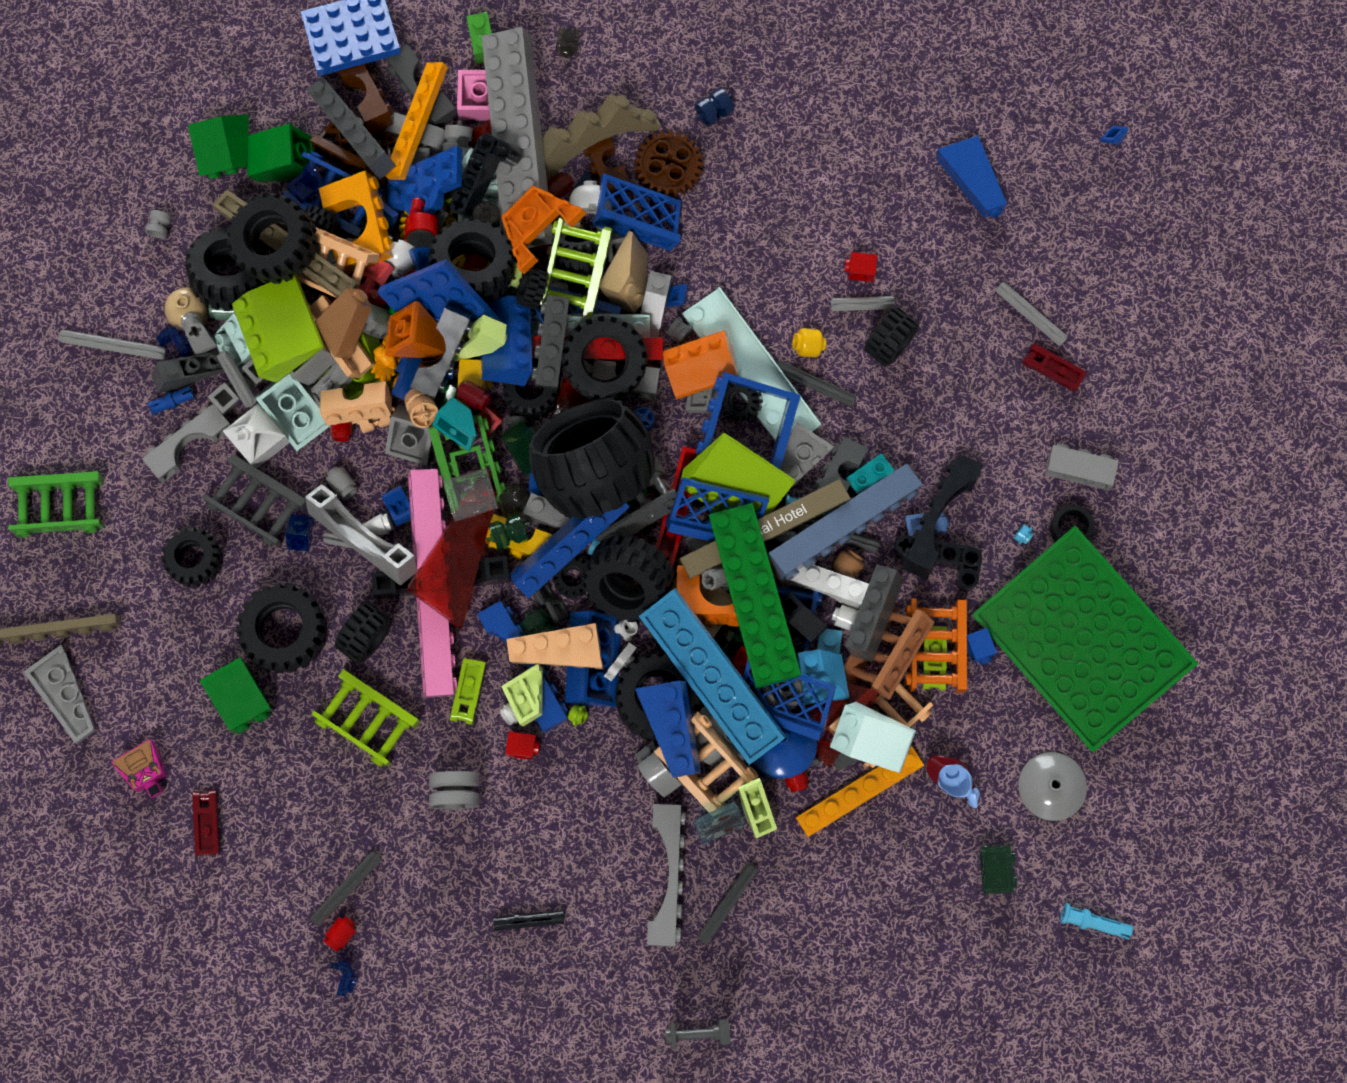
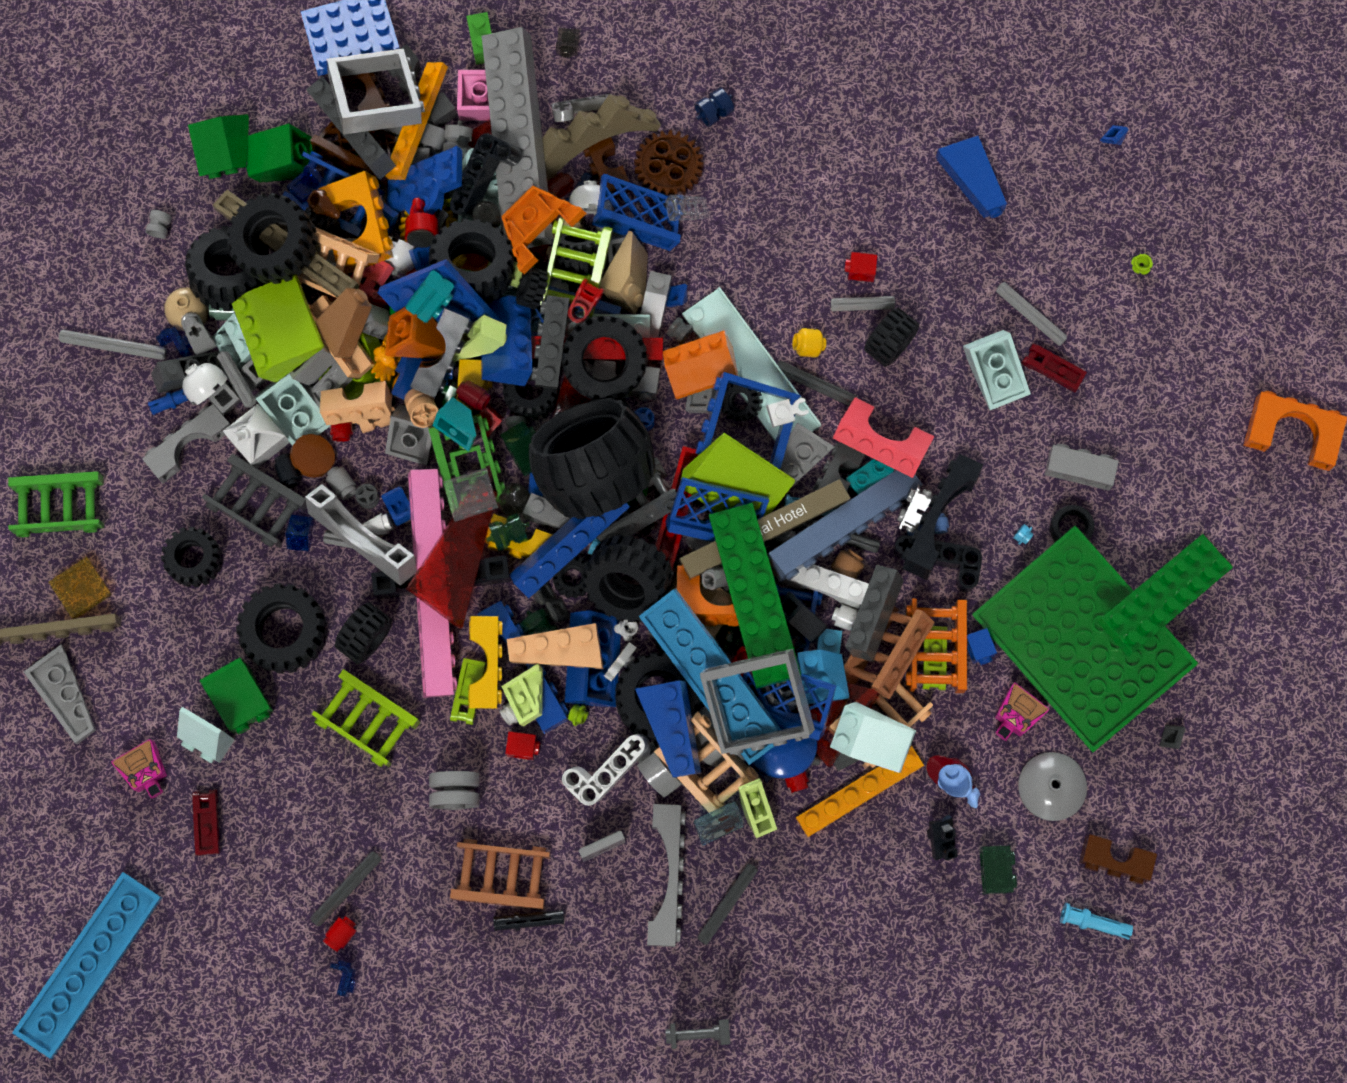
none -> dark azure plate [12,872,162,1059]
none -> clear yellow plate [48,557,112,619]
none -> light aqua slope [177,707,235,764]
none -> white cylinder [182,363,228,406]
none -> black brick [274,453,302,488]
none -> dark orange tile [290,434,335,478]
none -> reddish brown animal [308,189,341,219]
none -> light grey window [327,49,425,134]
none -> dark grey wheel [355,484,380,509]
none -> teal brick [405,270,454,323]
none -> nougat fence [450,839,551,910]
none -> yellow arch [468,616,502,708]
none -> light grey beam [551,94,612,122]
none -> white beam [562,733,650,806]
none -> red piece [568,278,605,323]
none -> light grey tile [579,831,626,862]
none -> clear slope [665,195,710,221]
none -> light grey window [699,649,815,755]
none -> white plate [766,398,809,428]
none -> coral arch [833,397,934,478]
none -> hinge [897,484,932,533]
none -> black hips [927,815,958,861]
none -> light aqua slope [963,330,1031,410]
none -> torso [995,682,1049,741]
none -> reddish brown arch [1079,834,1157,885]
none -> green plate [1097,534,1233,657]
none -> lime plate [1131,254,1153,275]
none -> dark grey slope [1159,725,1186,749]
none -> orange arch [1243,391,1347,471]

